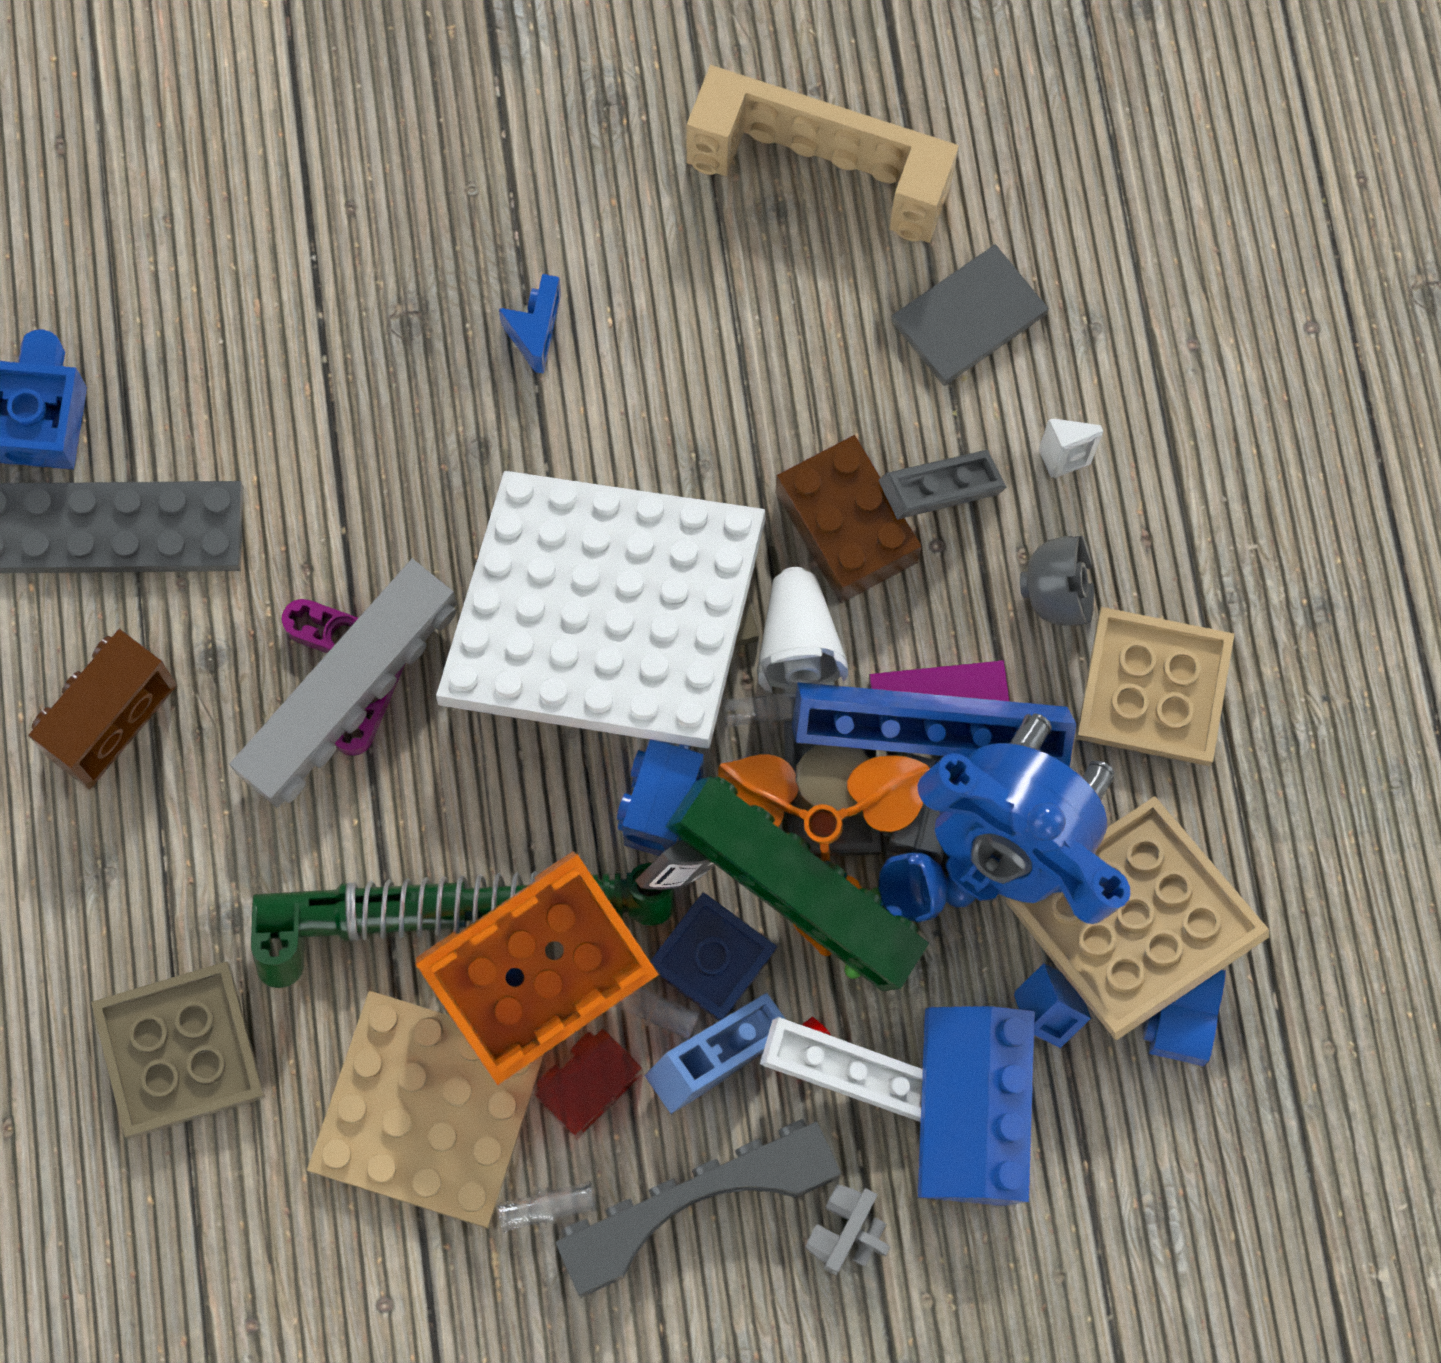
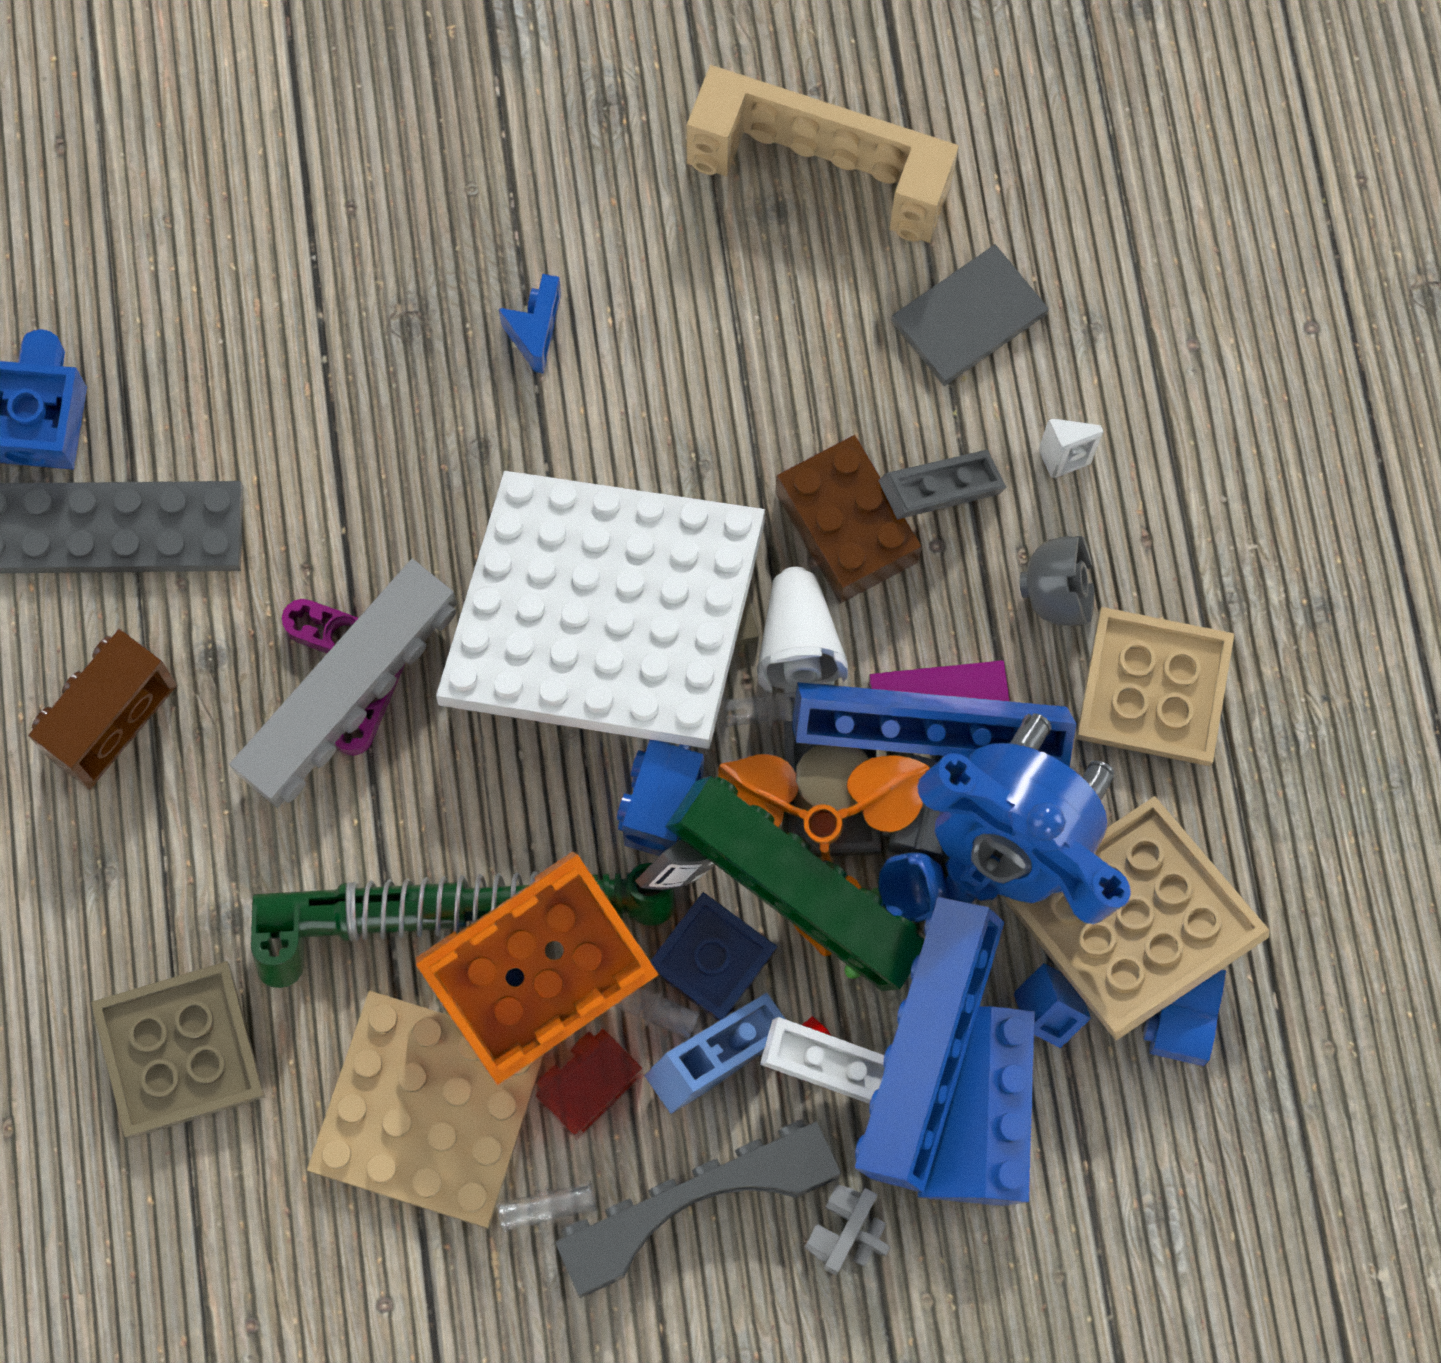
none -> blue brick [855,897,1005,1193]

